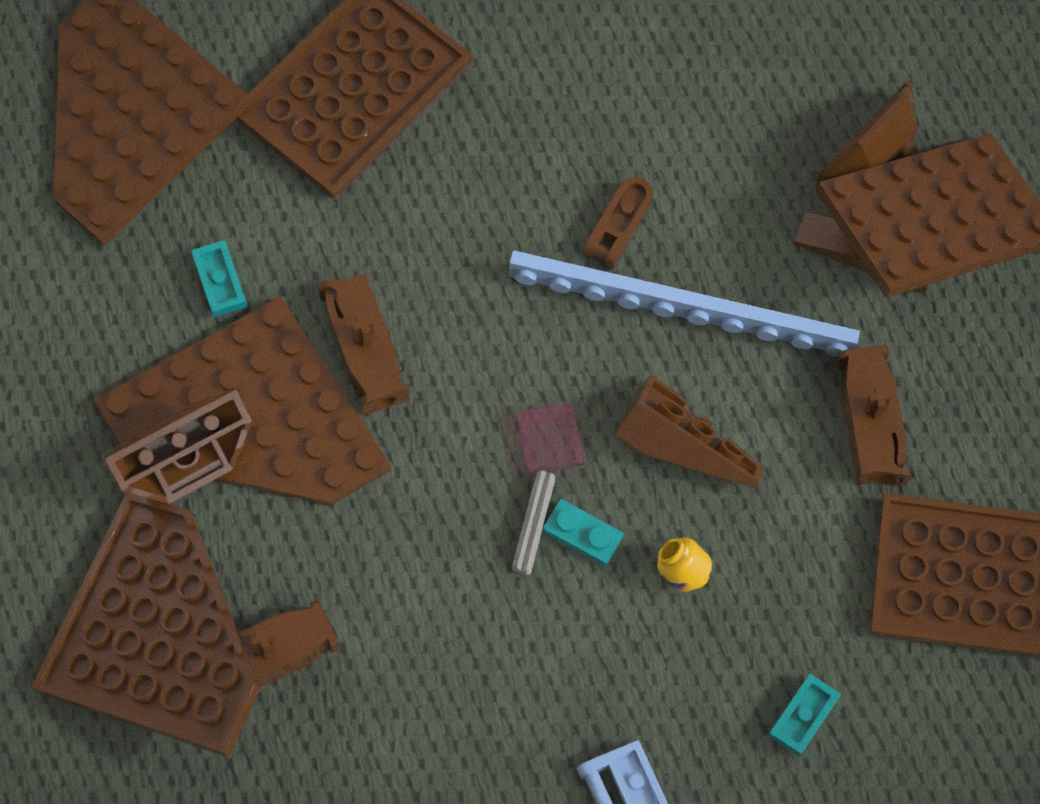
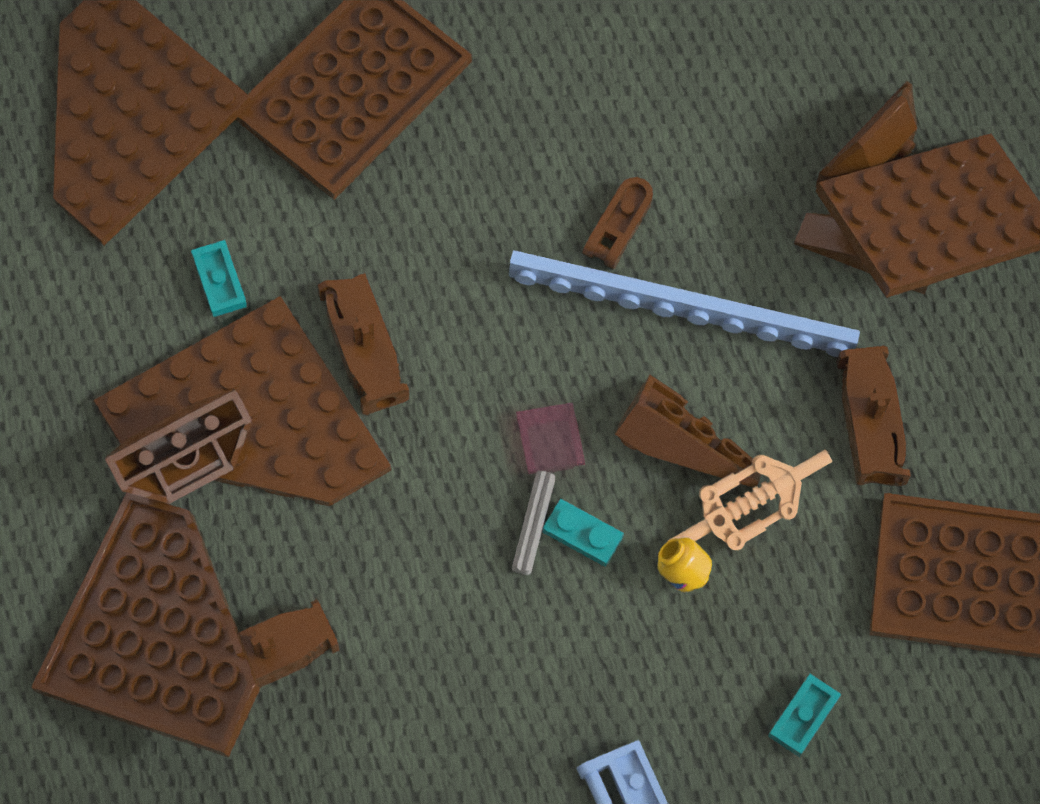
none -> light nougat bar [668,450,832,550]

